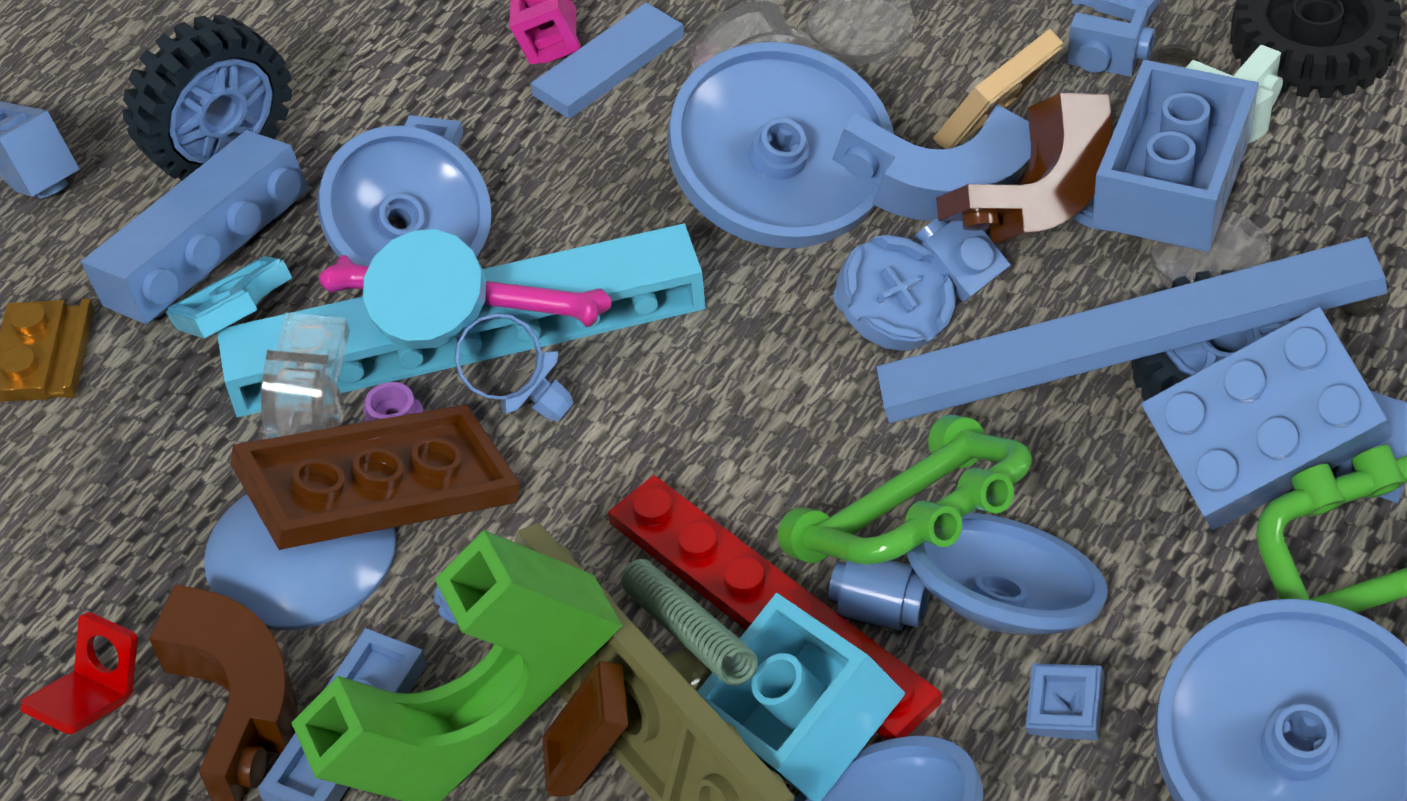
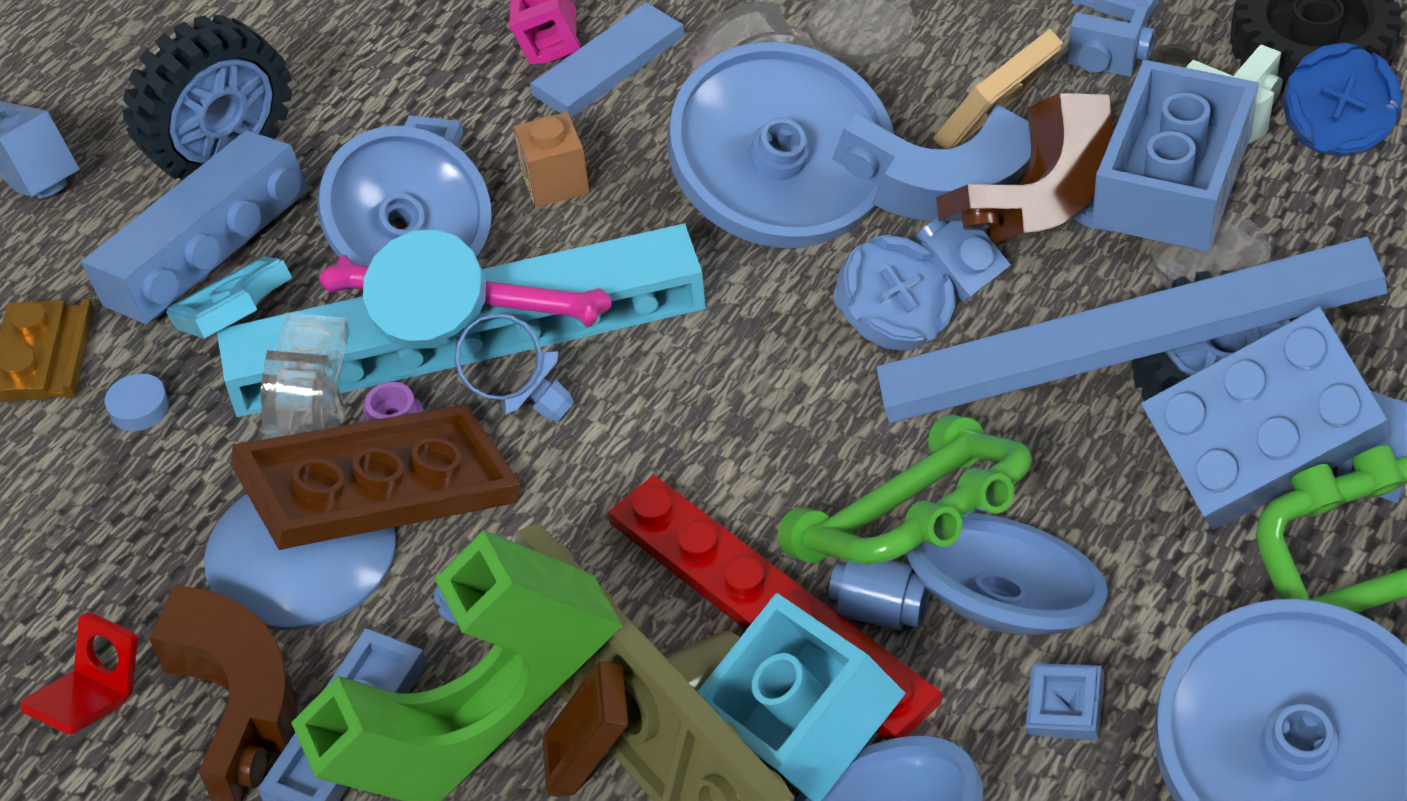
sand green piece [621,559,758,686] -> none
none -> medium blue tile [105,373,169,431]
none -> medium nougat brick [513,112,590,208]
none -> blue tile [1282,43,1403,157]

